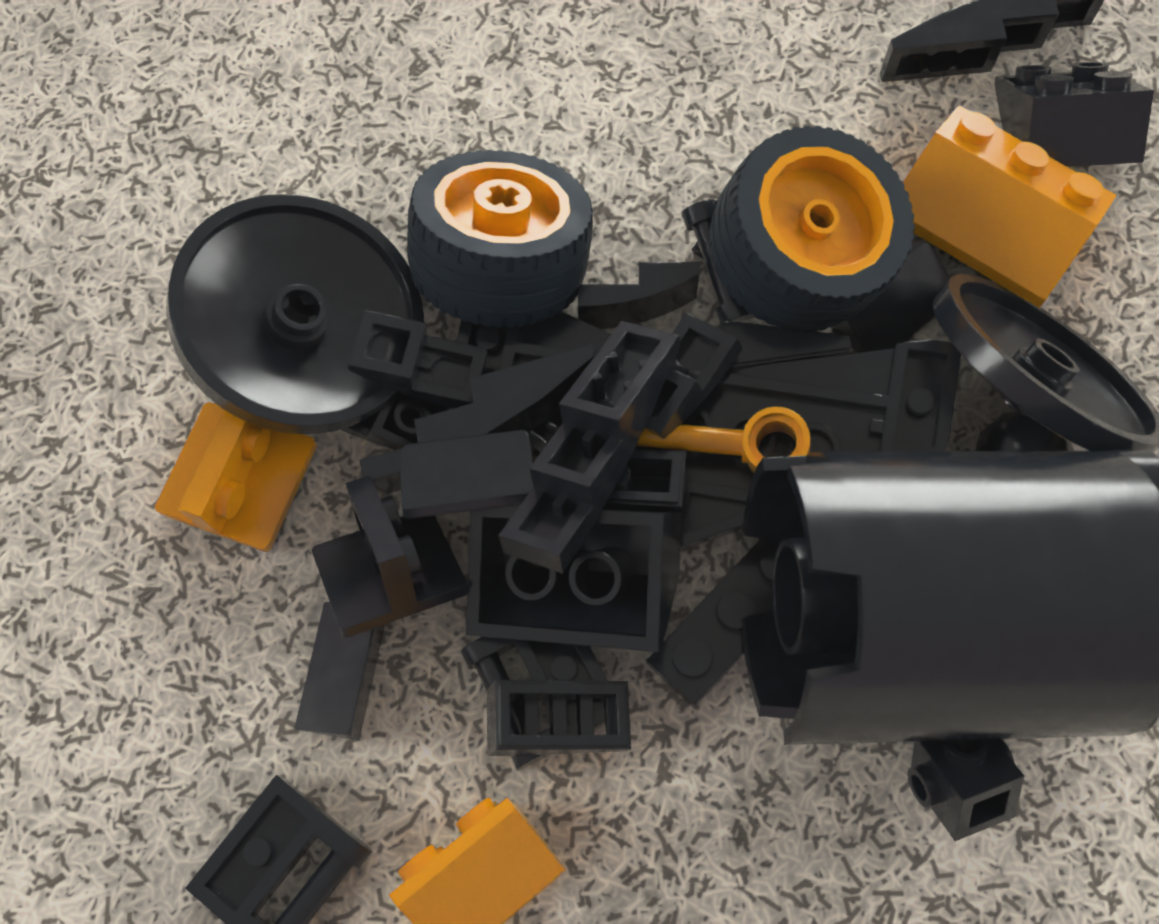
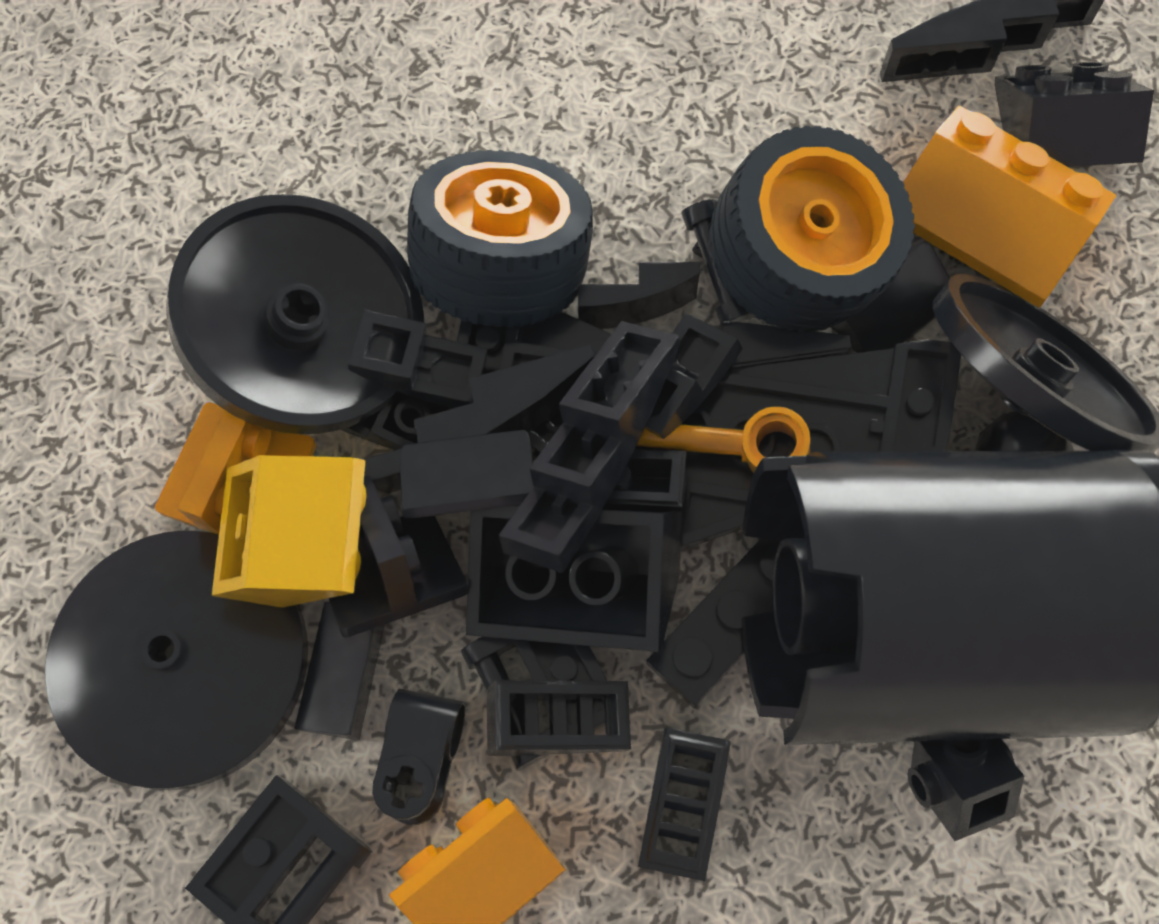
none -> black dish [45,531,308,790]
none -> yellow slope [212,455,367,608]
none -> black piece [372,689,466,825]
none -> black slope [638,728,731,881]

